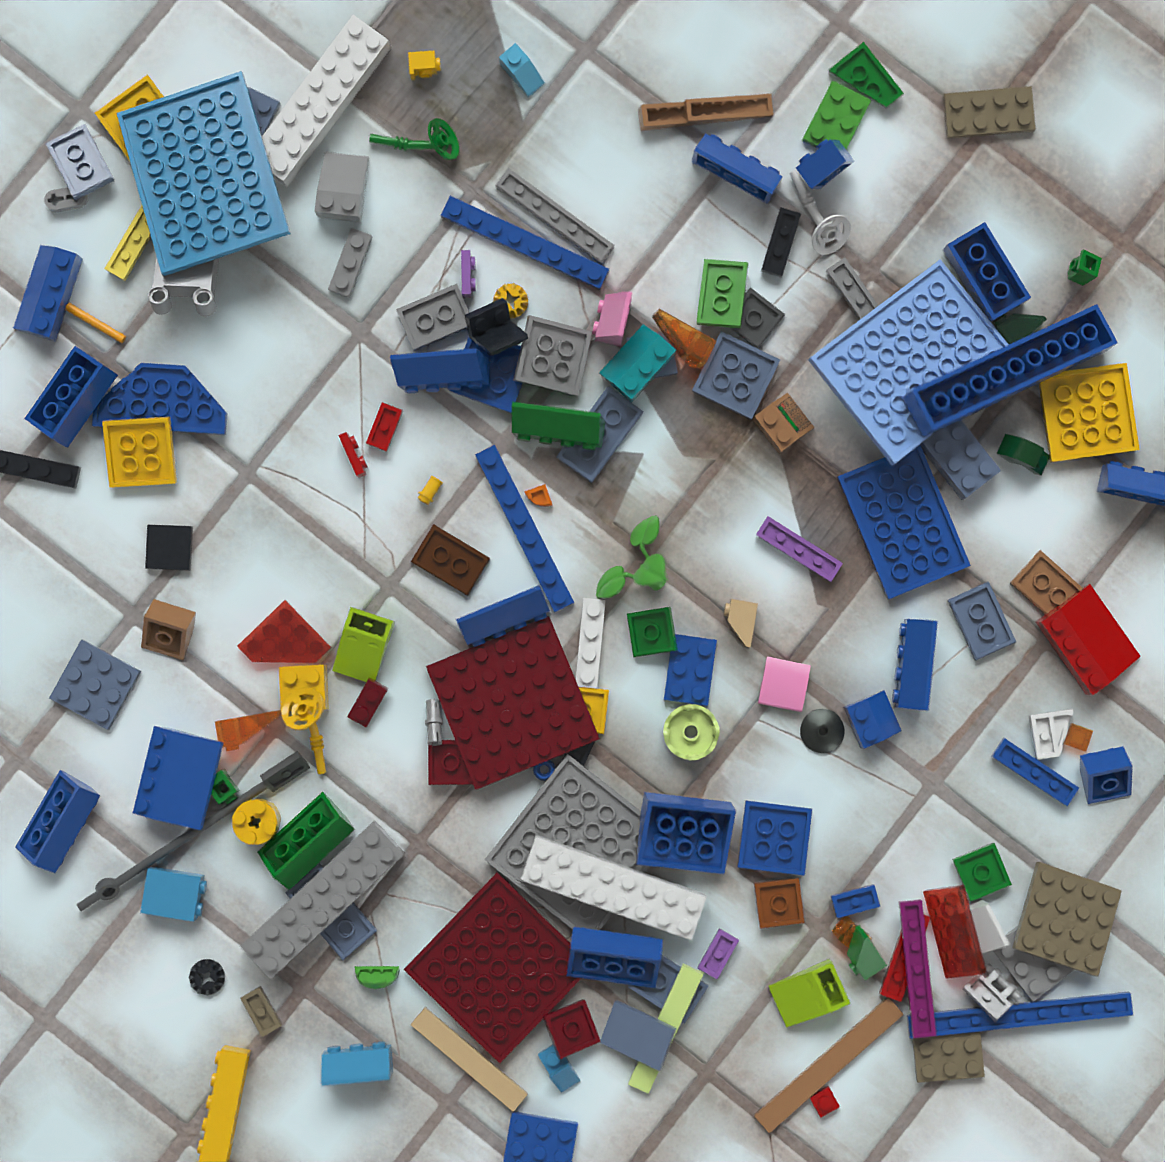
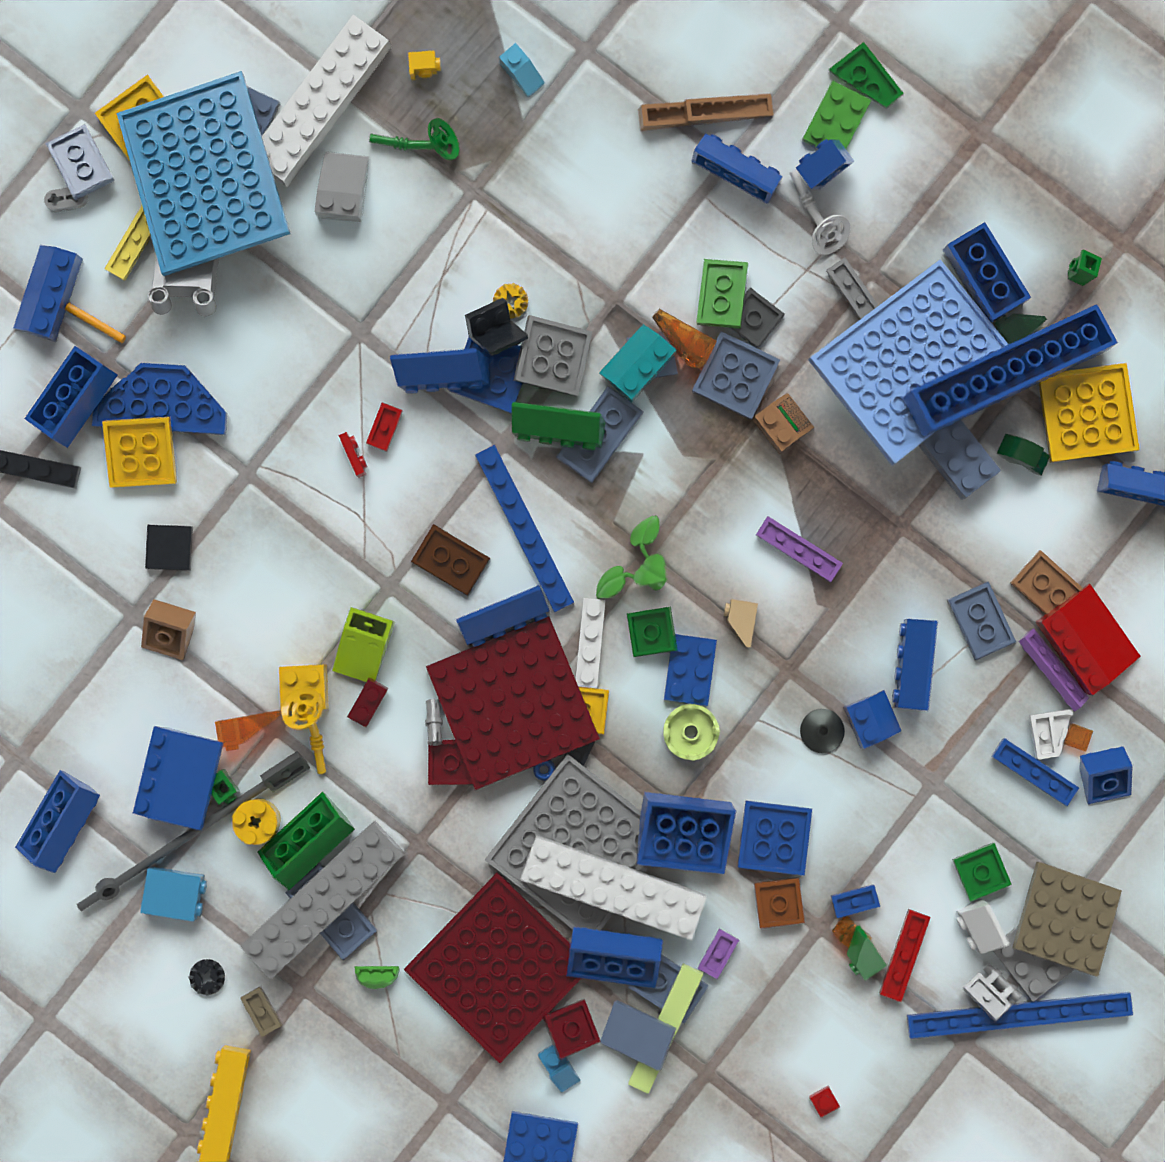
sand blue plate [49,639,141,730] -> none
clear red plate [237,600,332,663] -> none
dark azure slope [321,1042,393,1086] -> none
light grey plate [328,228,372,298] -> none
light grey plate [396,284,469,351] -> none
tan tile [411,1007,528,1112] -> none
yellow pin [417,475,443,505] -> none
blue plate [441,196,609,290] -> none
medium lavender plate [461,250,476,298] -> none
light grey tile [495,168,614,264] -> none
orange tile [524,484,553,507] -> none
bright pink slope [592,291,632,347] -> none
medium nougat tile [754,997,904,1133] -> none
bright pink slope [758,657,811,712] -> none
black plate [761,207,801,278] -> none
lime slope [768,959,851,1027] -> none
blue plate [837,444,971,599] -> none
magenta plate [898,899,936,1038] -> none
dark tan plate [912,1031,985,1083] -> none
clear red plate [923,885,987,978] -> none
dark tan plate [943,86,1036,139] -> none
none -> medium lavender plate [1018,628,1089,712]

